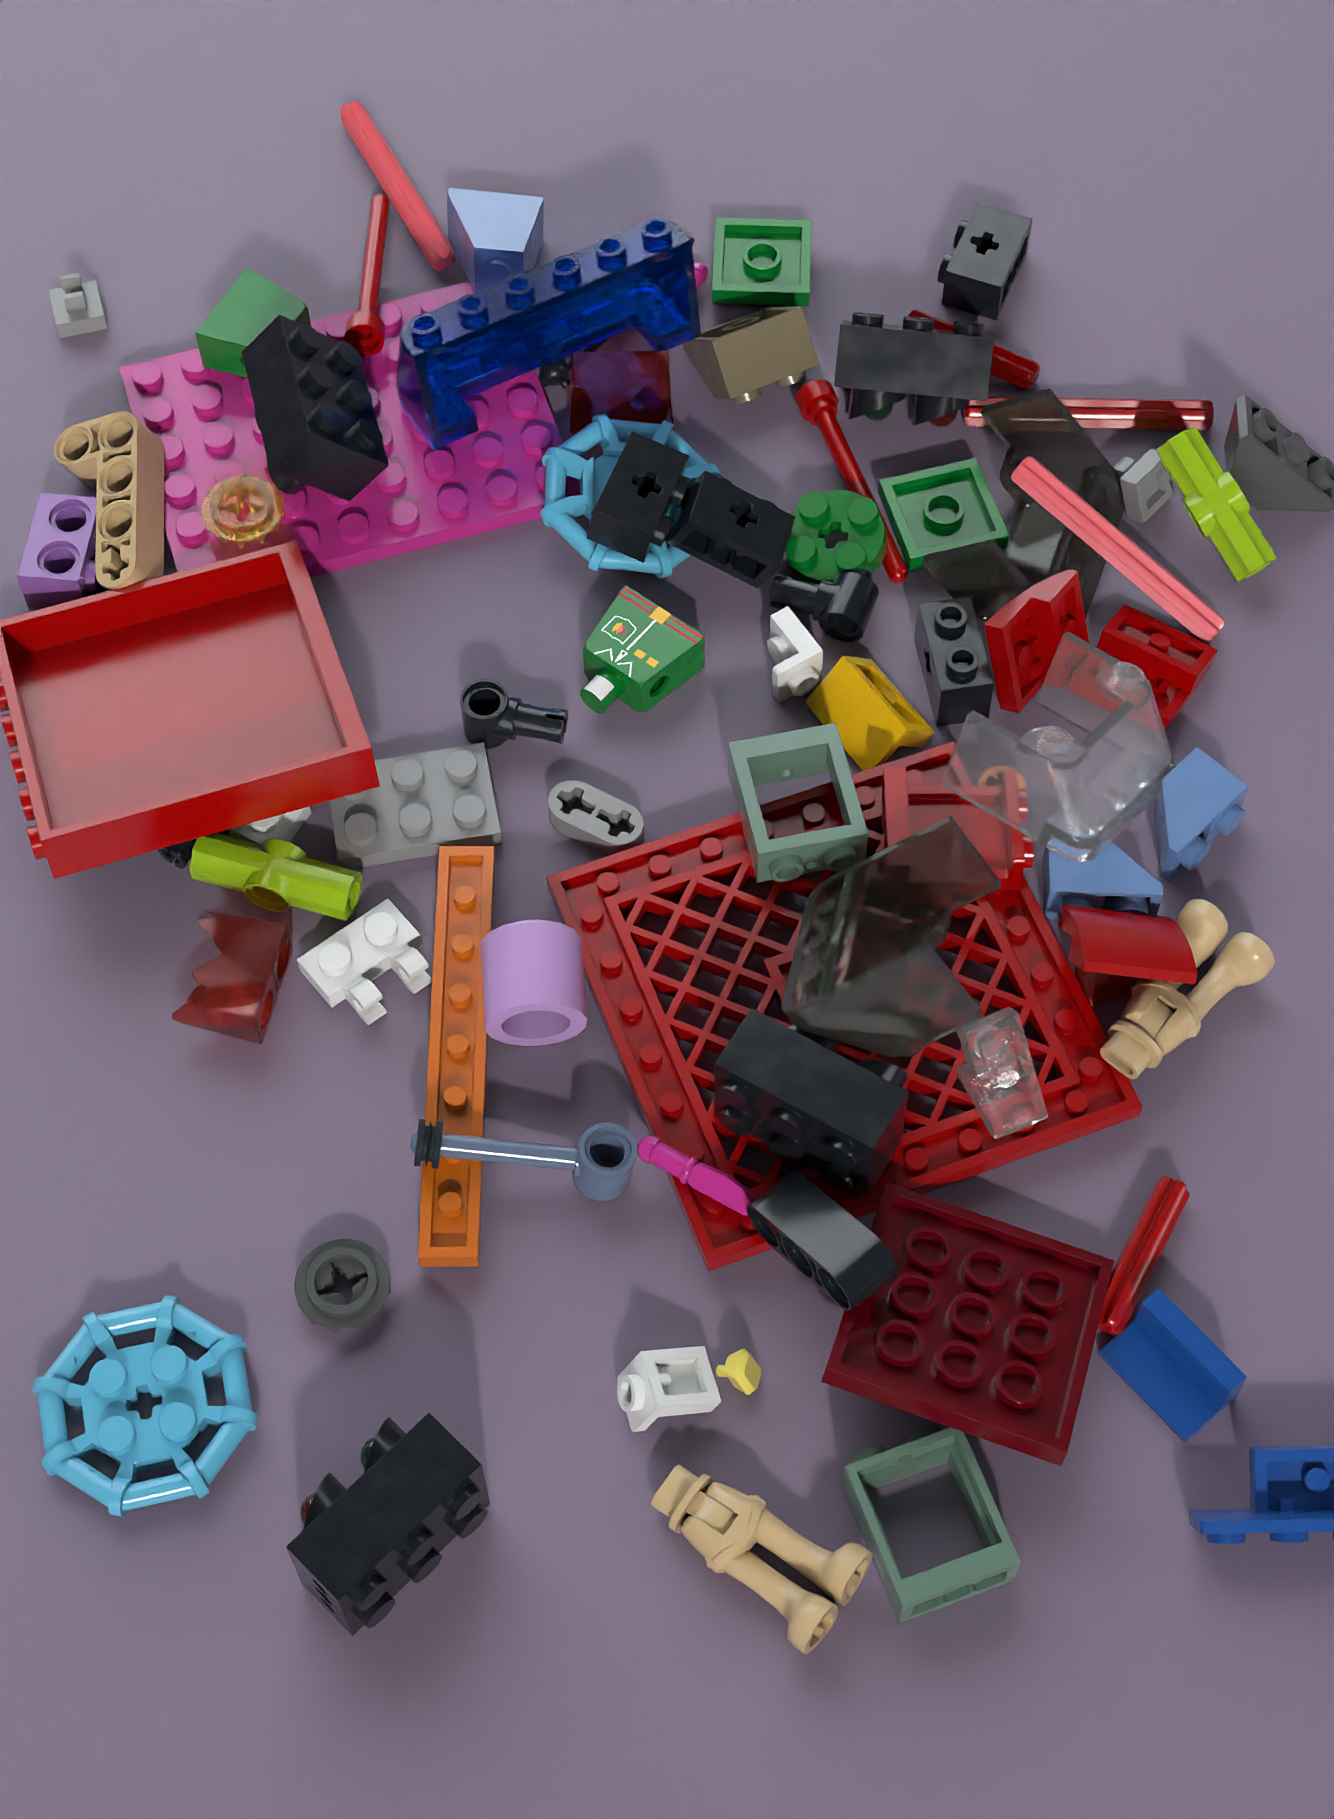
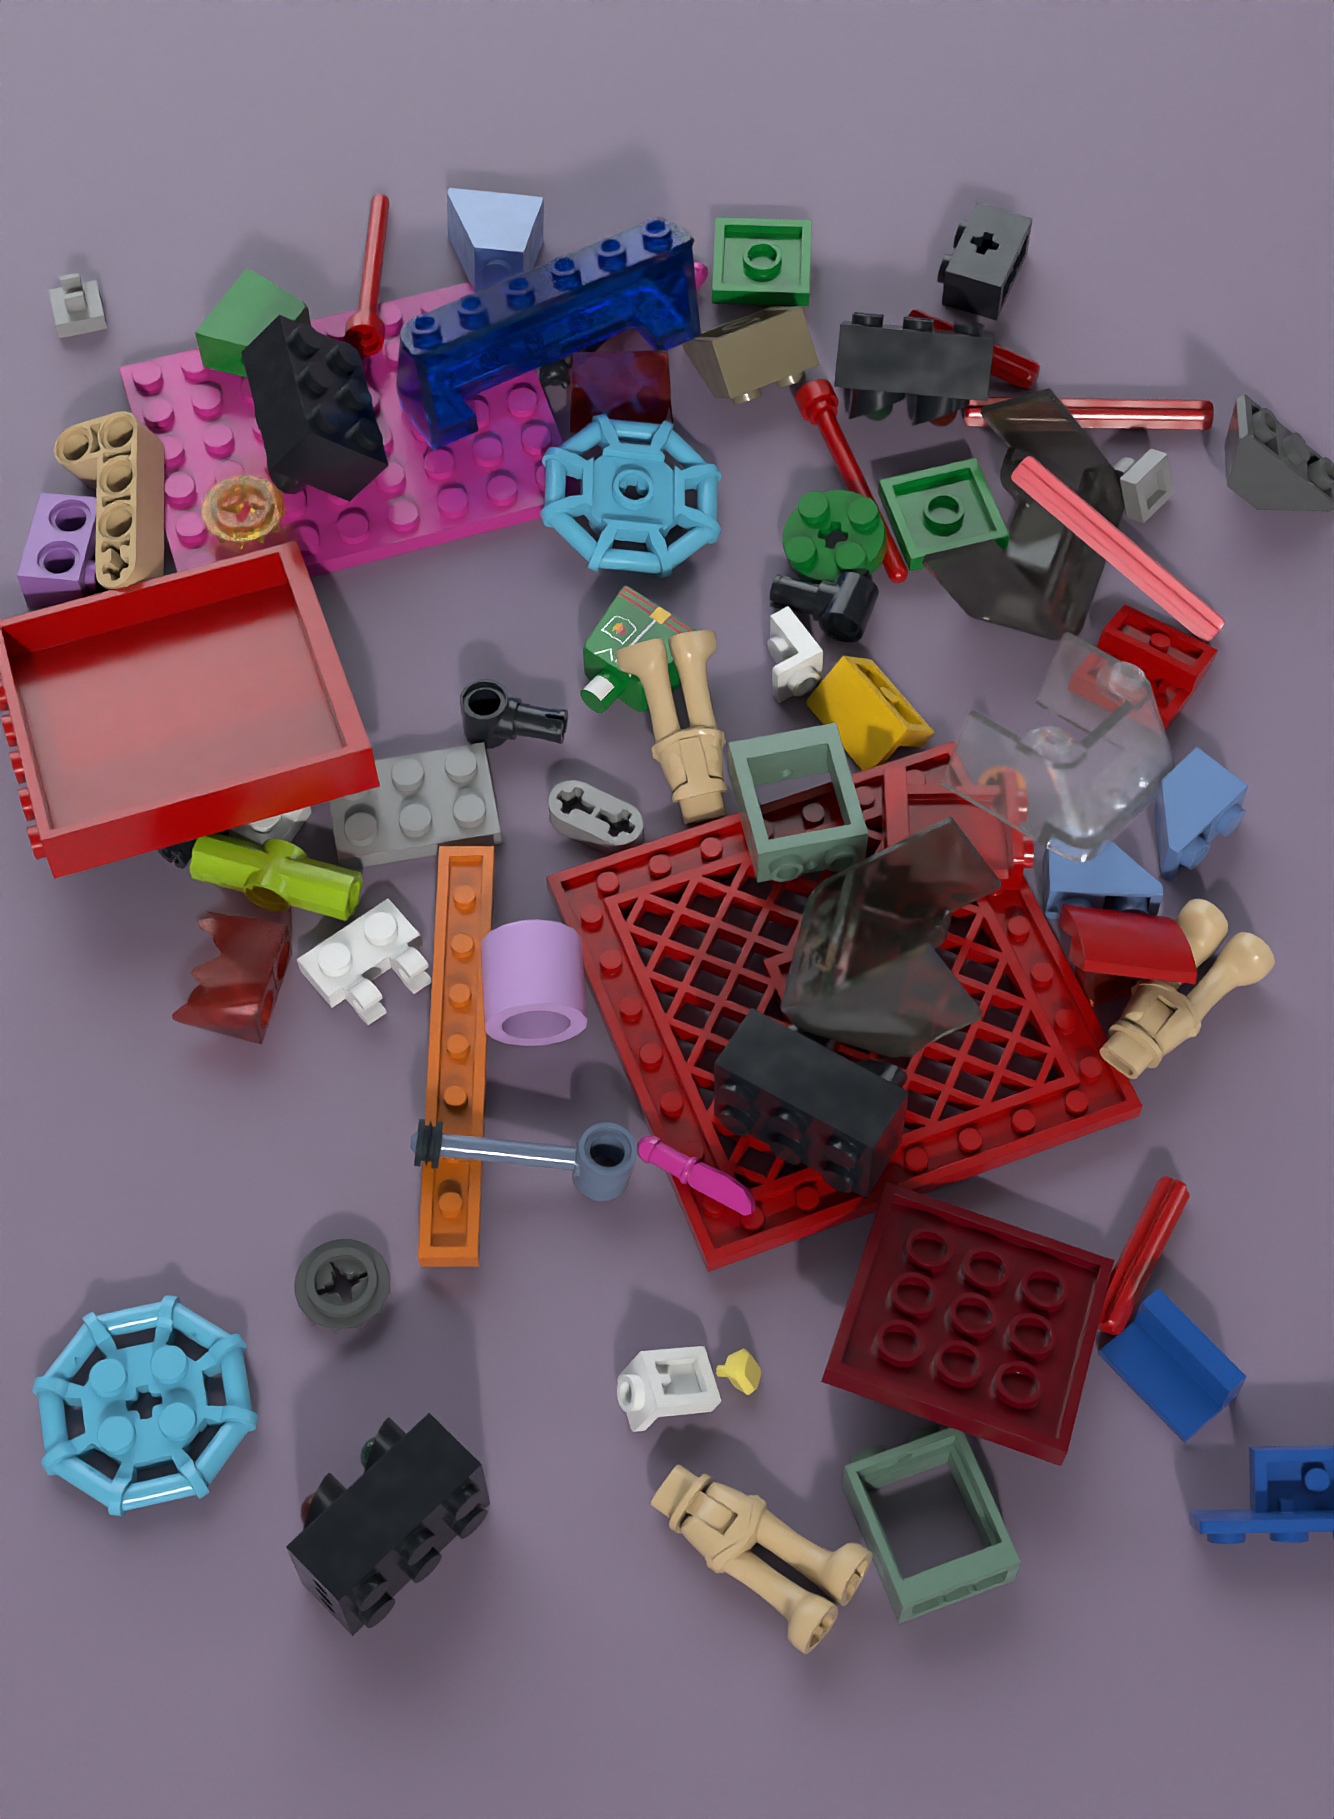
coral axle [340,100,456,272] -> none
black brick [586,431,692,563] -> none
black brick [668,471,795,589] -> none
black beam [746,1171,899,1311] -> none
black brick [914,596,994,727] -> none
clear slope [956,1007,1048,1140] -> none
red slope [984,569,1091,714] -> none
lime piece [1156,426,1277,583] -> none
none -> tan piece [615,630,728,825]

